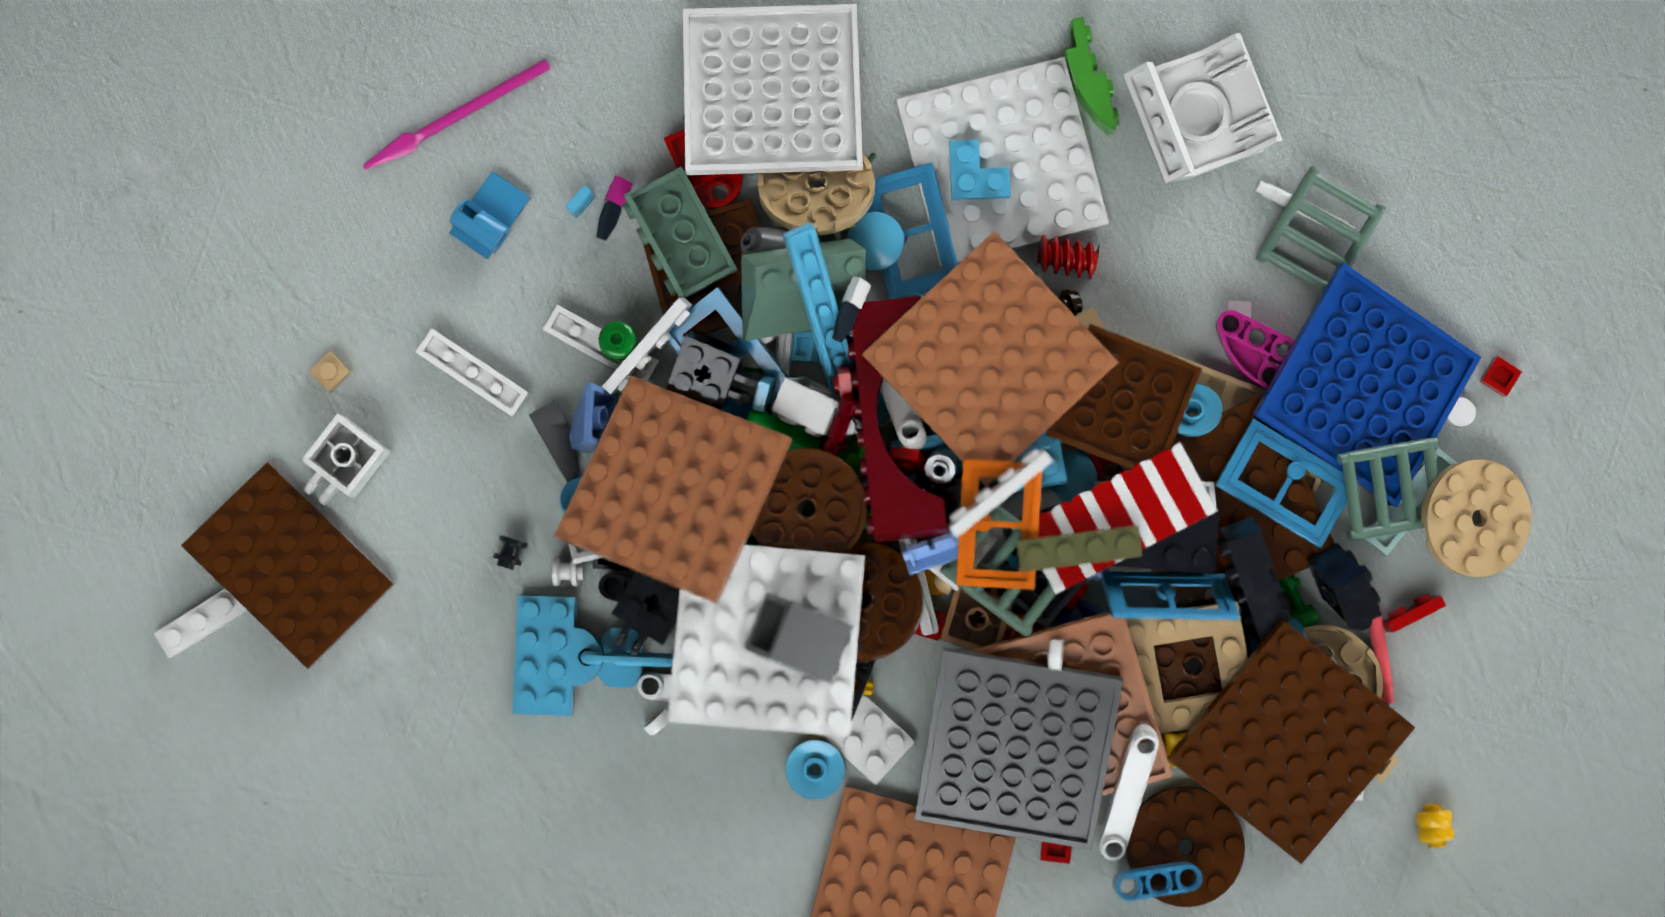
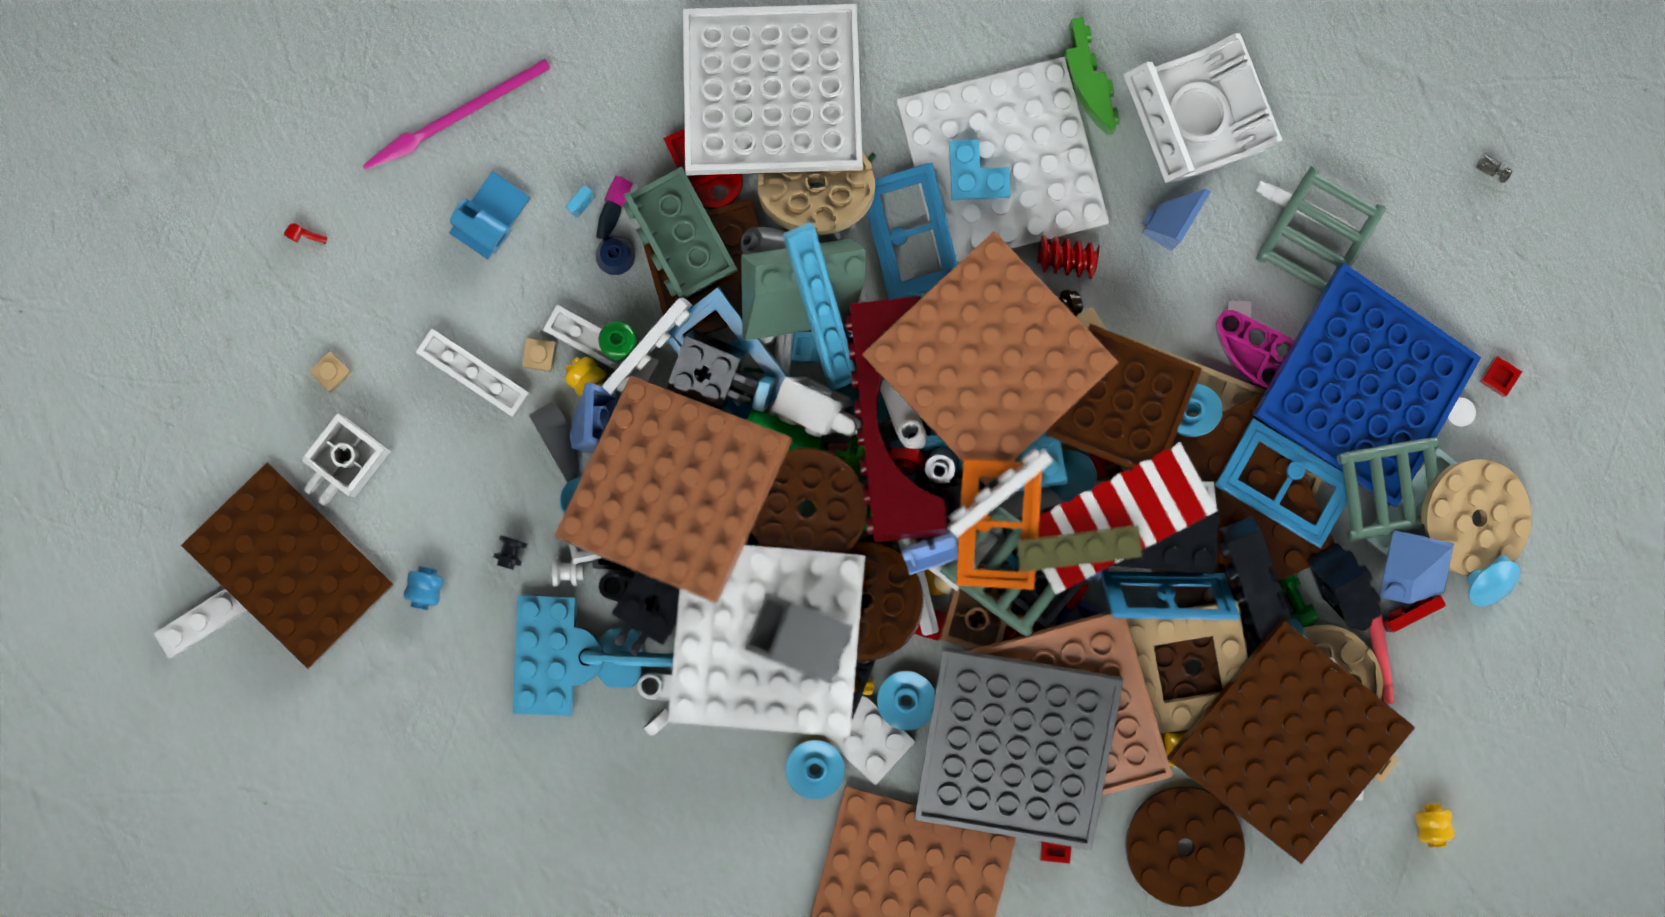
dark red axle [822,398,857,455] -> none
piece [832,276,871,342] -> none
red plate [833,365,854,401] -> none
medium azure dish [847,212,905,270] -> none
white tile [1048,639,1063,670] -> none
white piece [1099,725,1159,861] -> none
dark azure beam [1112,861,1202,901] -> none
none -> red hand [284,223,328,244]
none -> dark azure piece [404,566,444,610]
none -> tan plate [522,338,556,372]
none -> yellow piece [564,356,608,398]
none -> dark blue cone [596,236,635,275]
none -> medium azure dish [877,671,935,730]
none -> medium blue slope [1142,189,1211,251]
none -> medium blue slope [1380,530,1454,604]
none -> medium azure dish [1467,555,1520,607]
none -> clear smoke piece [1475,153,1512,183]

